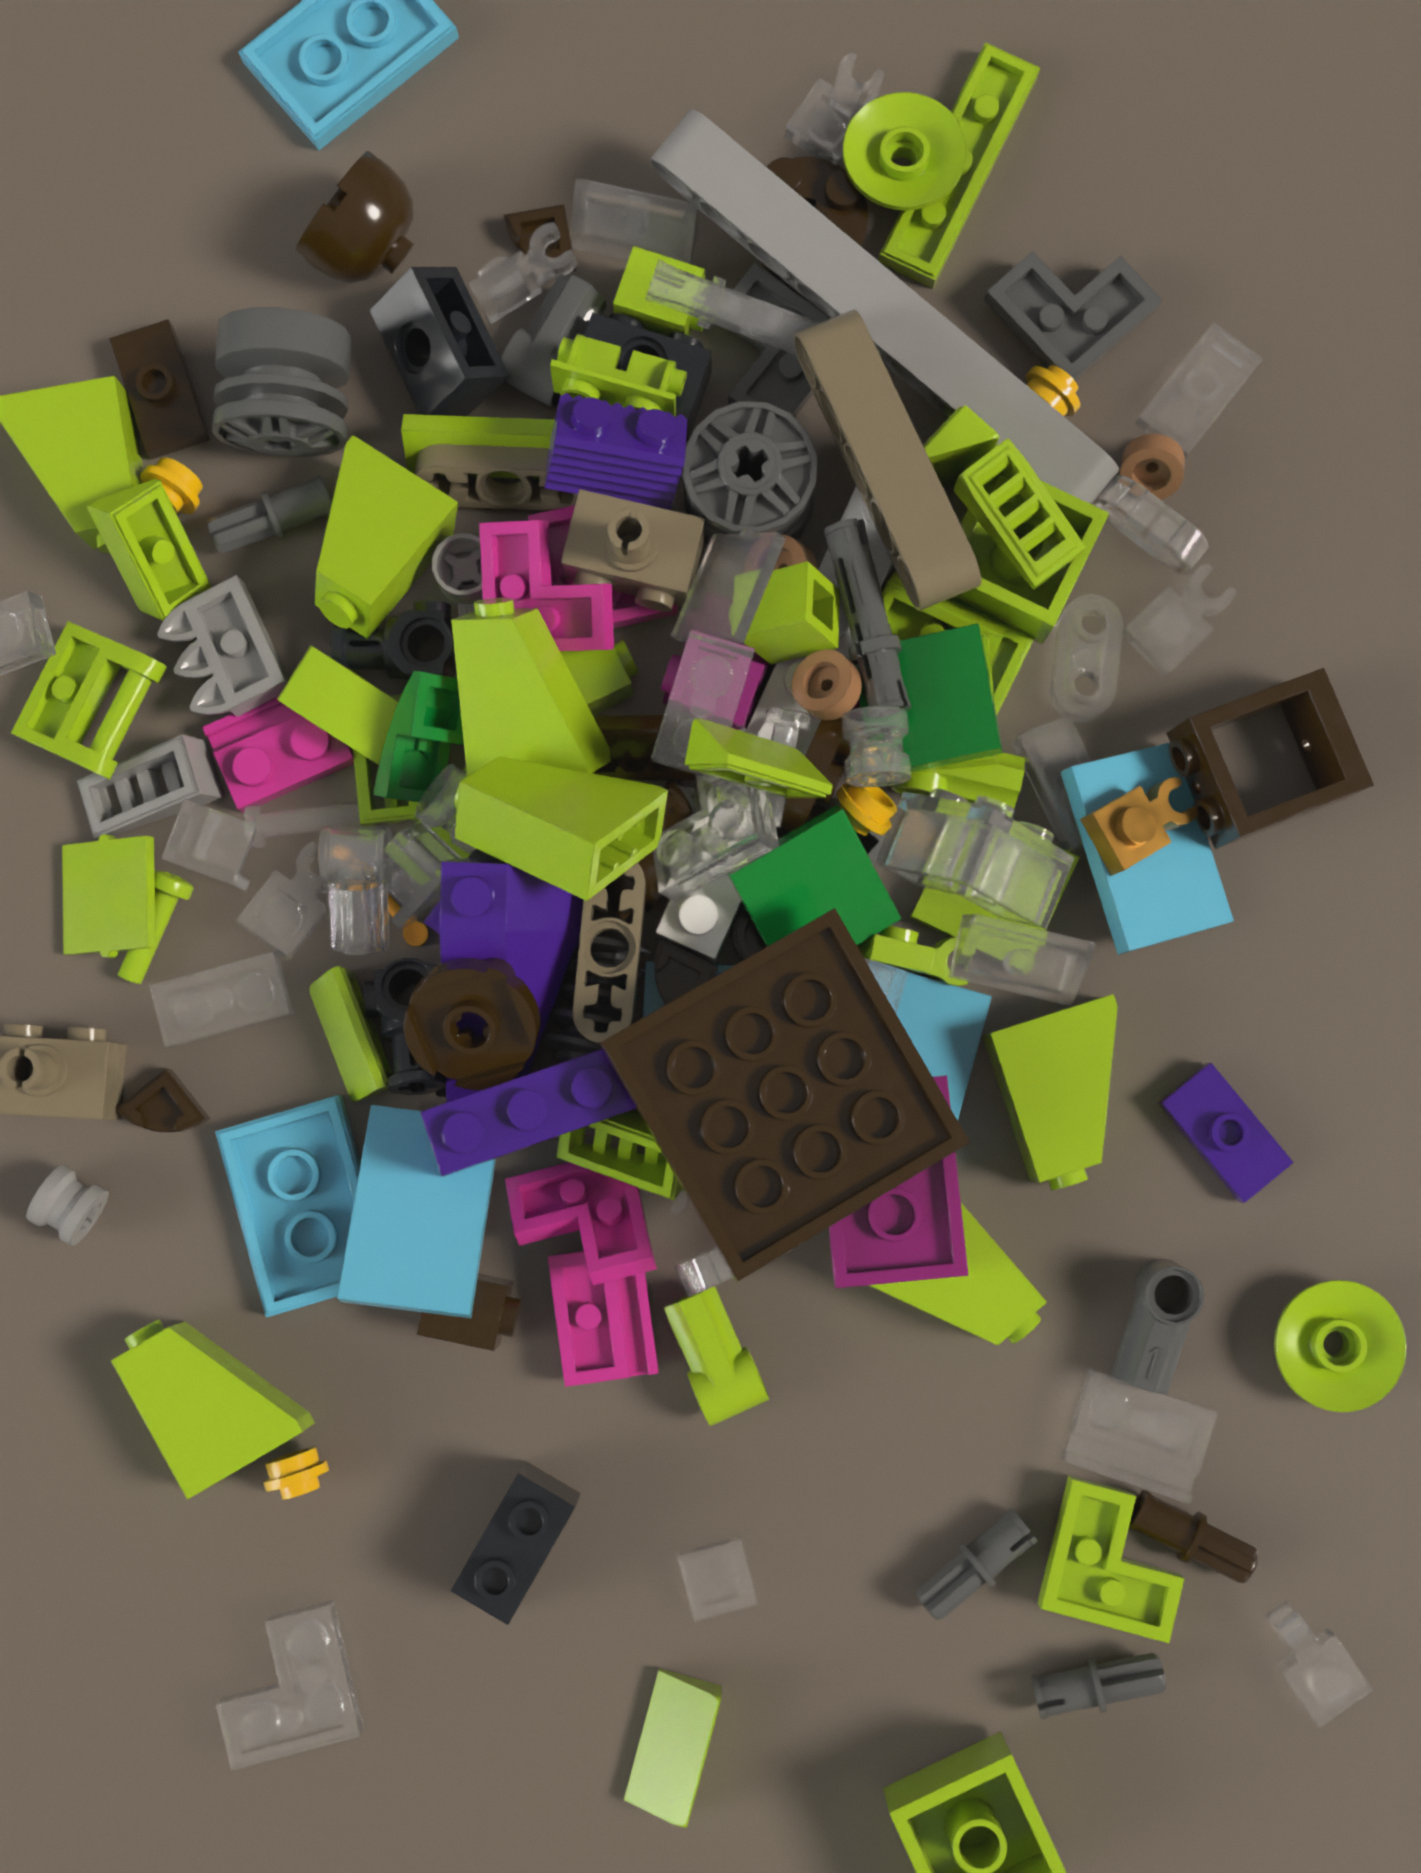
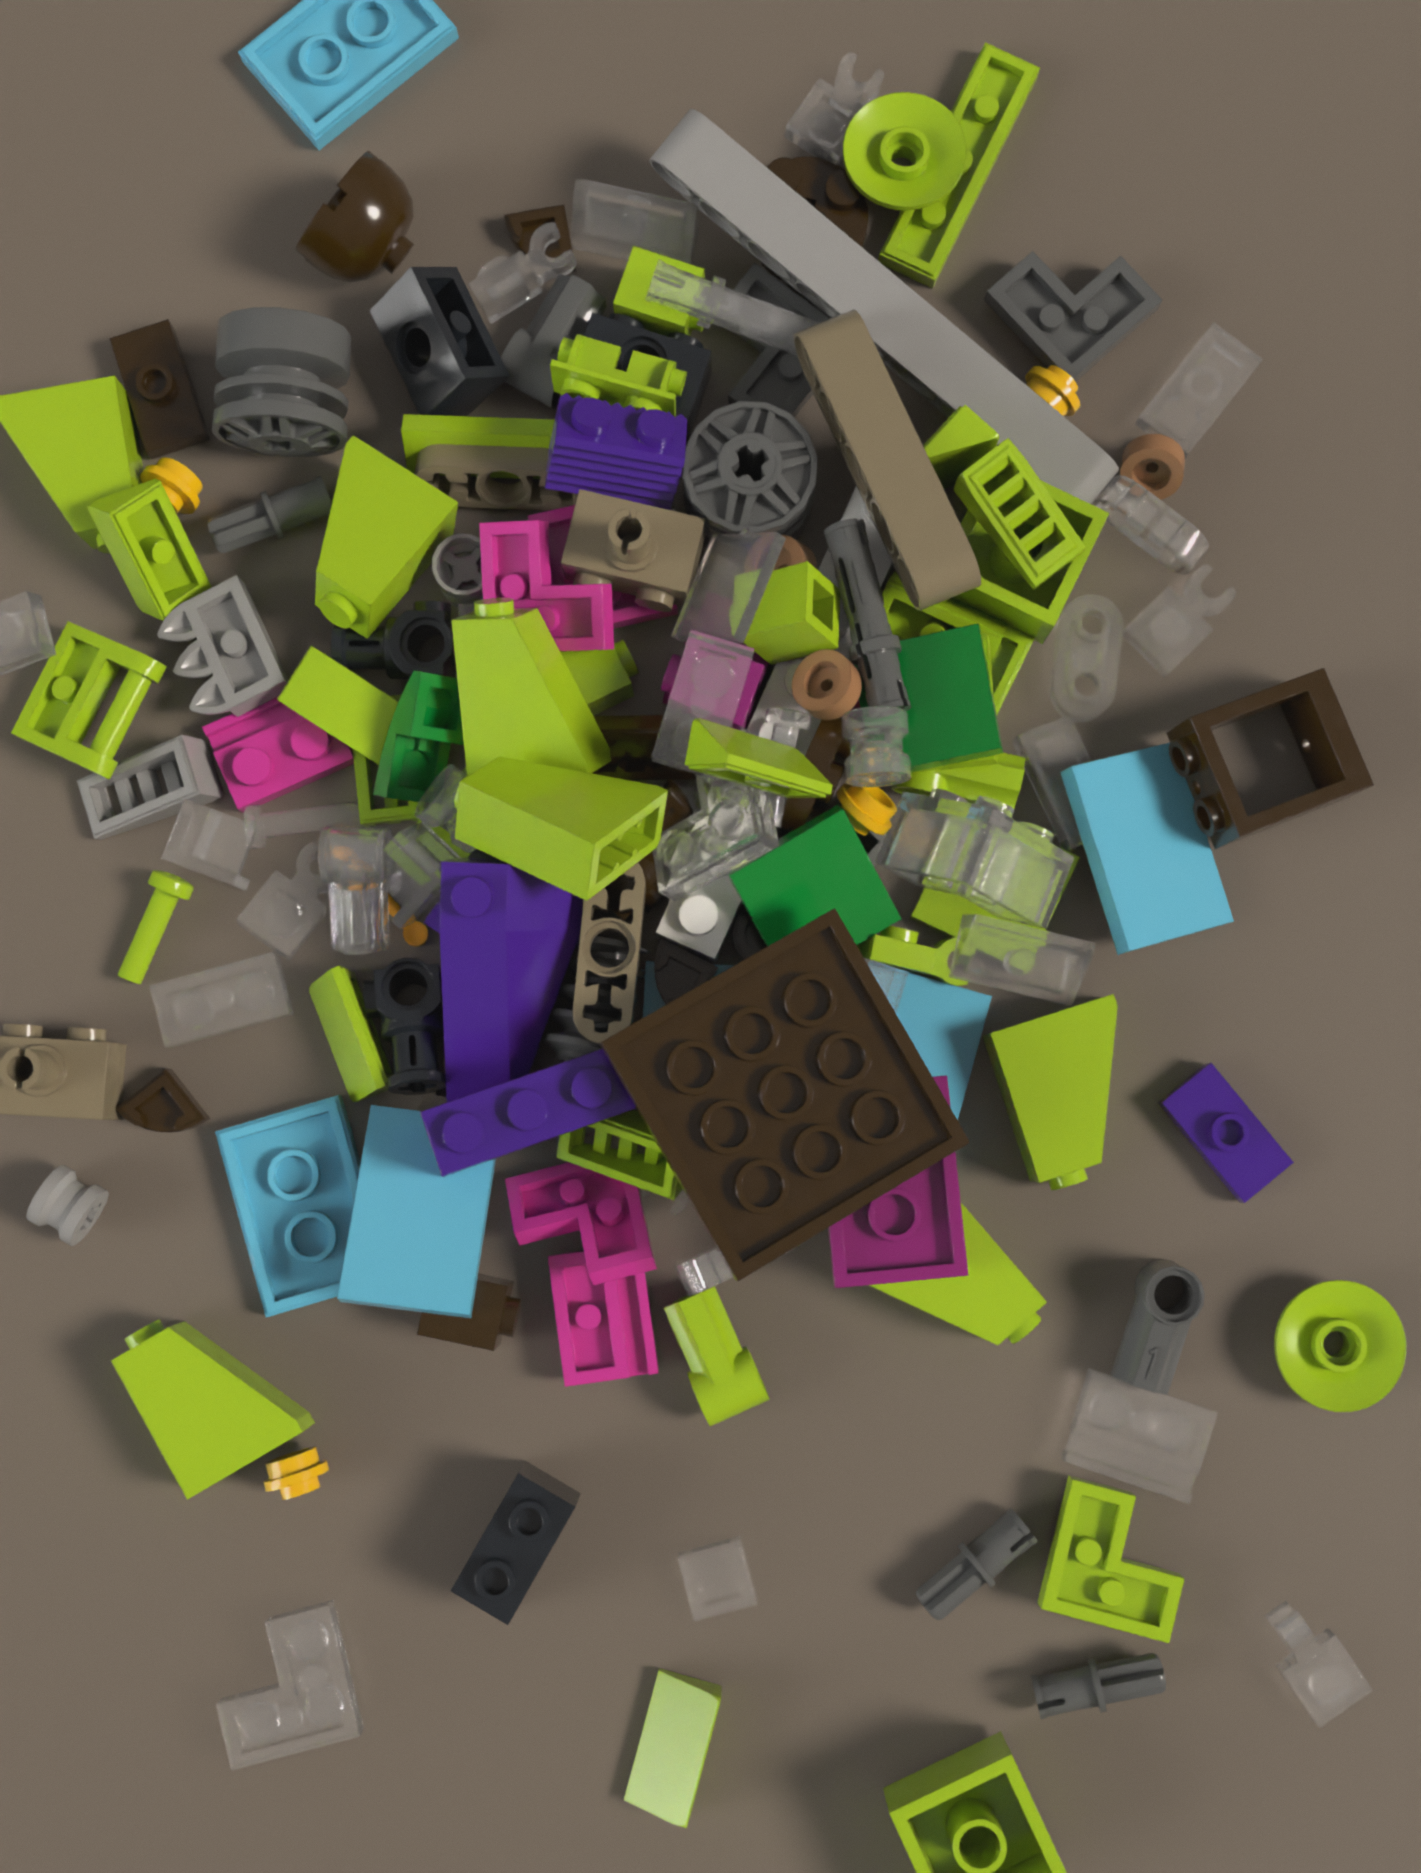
lime piece [62,834,156,958] -> none
dark brown plate [403,957,540,1090] -> none
pearl gold plate [1080,777,1199,876] -> none
dark brown axle [1129,1490,1258,1583] -> none

